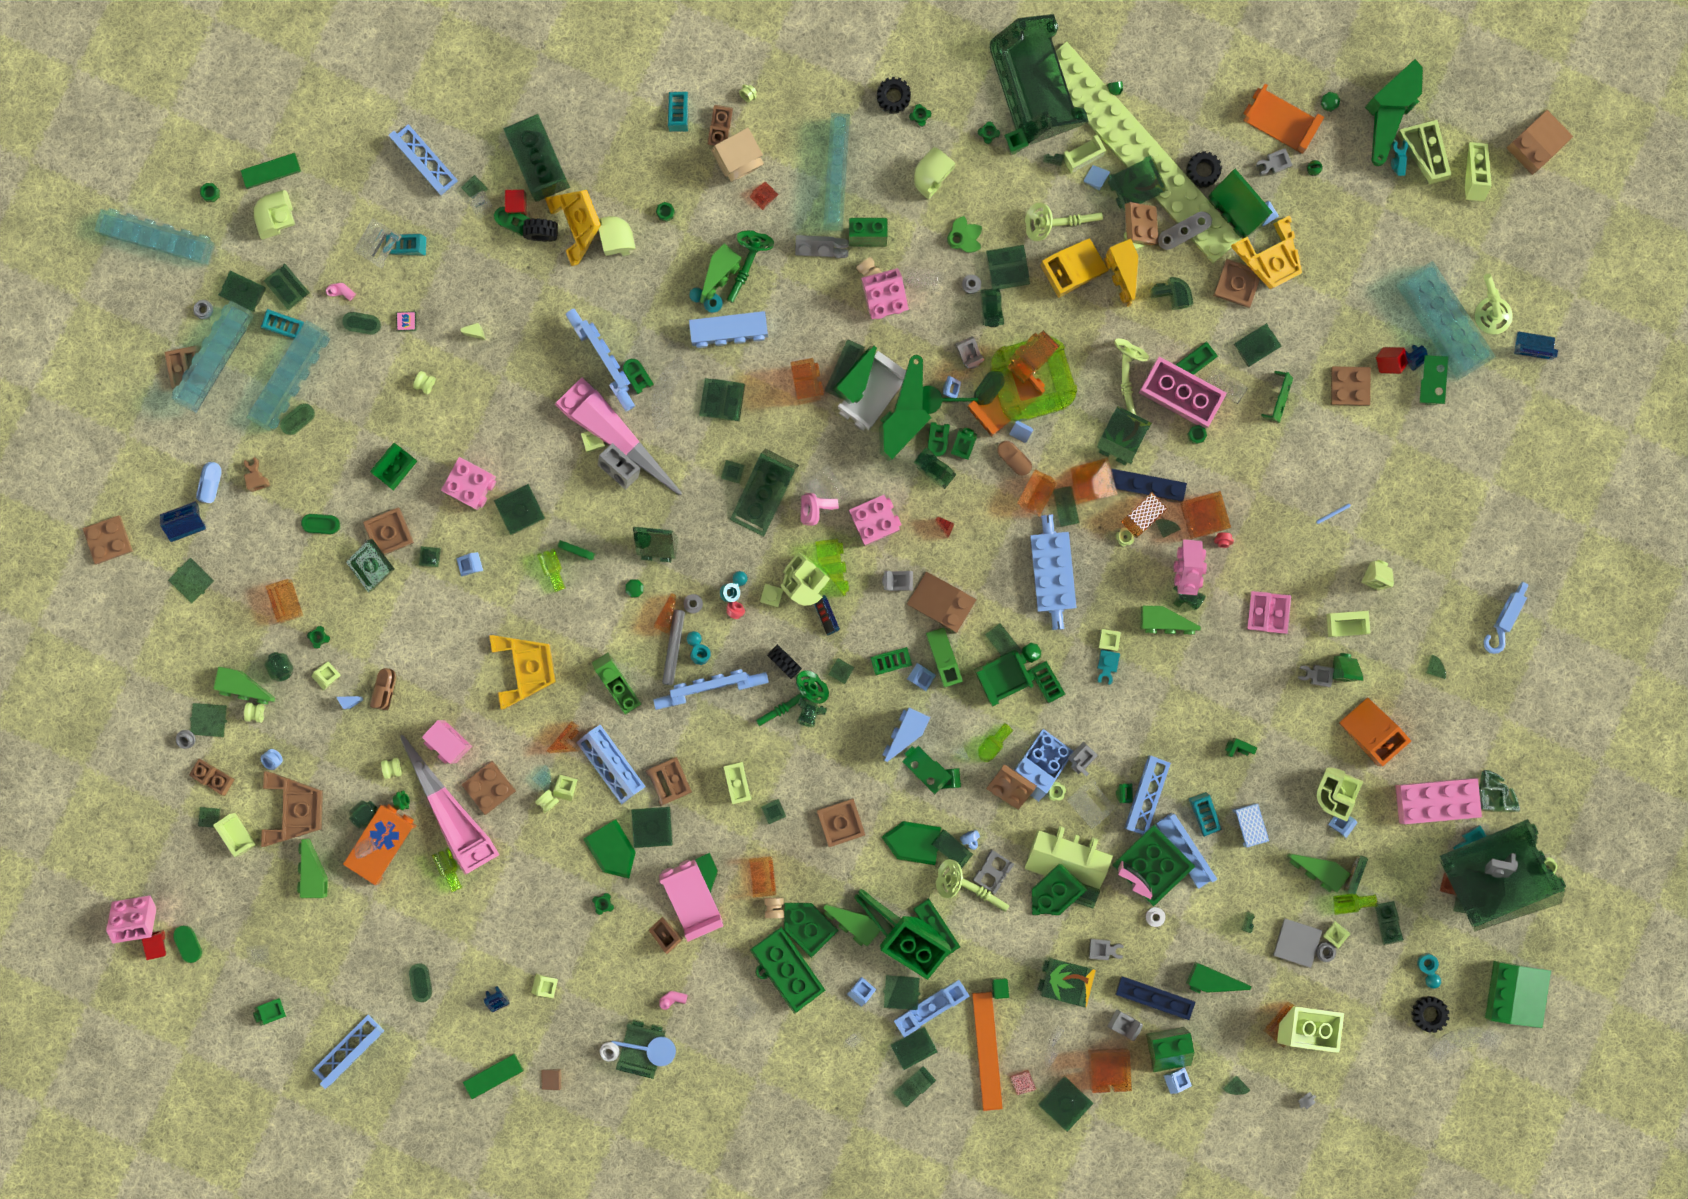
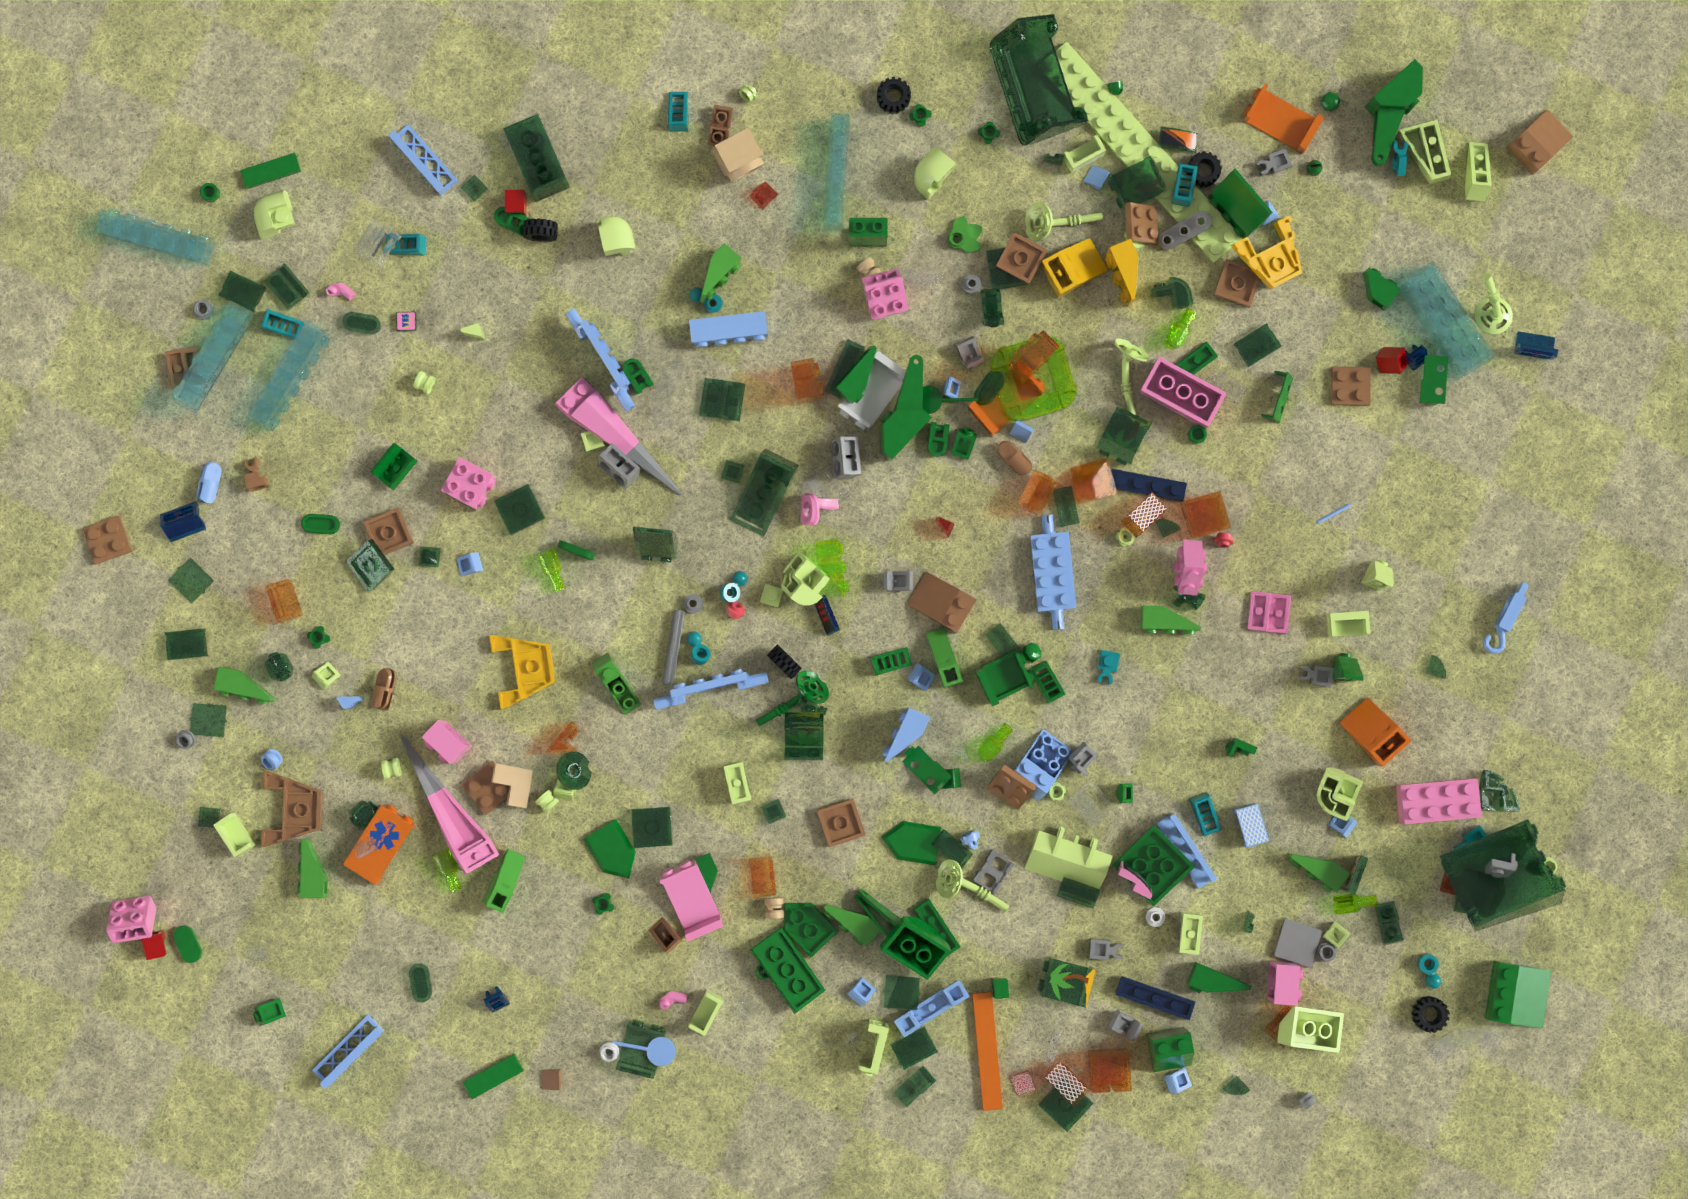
medium nougat slope [189,759,235,796] -> none
yellowish green wheel [244,702,265,723] -> none
clear green tile [280,403,315,435] -> none
green plate [393,790,410,811] -> none
clear slope [468,190,495,219] -> none
yellowish green slope [531,974,558,998] -> none
clear light blue tile [532,765,551,792] -> none
yellow wing [545,190,601,266] -> none
light blue fence [576,725,646,804] -> none
green tile [625,579,644,598] -> none
medium nougat plate [645,757,692,806] -> none
clear orange slope [654,593,677,634] -> none
green tile [656,202,675,222] -> none
green dish [726,230,774,303] -> none
light grey hinge [795,235,849,258] -> none
clear green tile [828,658,854,684] -> none
bright pink brick [849,495,901,547] -> none
clear green brick [914,447,956,489] -> none
green slope [1004,128,1029,155] -> none
green tile [1032,864,1087,915] -> none
yellowish green plate [1098,629,1121,651] -> none
light blue fence [1124,755,1171,835] -> none
none -> clear green plate [165,629,208,660]
none -> bright green slope [482,849,525,913]
none -> tan tile [491,763,533,809]
none -> clear green dish [556,752,592,790]
none -> yellowish green panel [688,990,724,1036]
none -> clear green panel [784,712,824,761]
none -> light grey brick [831,436,861,479]
none -> yellowish green panel [858,1019,889,1076]
none -> medium nougat plate [995,232,1047,284]
none -> clear orange panel [1044,1061,1091,1107]
none -> slope [1158,127,1198,153]
none -> clear neon green arm [1165,308,1197,349]
none -> teal slope [1171,163,1198,207]
none -> yellowish green panel [1176,912,1203,955]
none -> bright pink brick [1267,960,1303,1006]
none -> green slope [1363,268,1400,311]

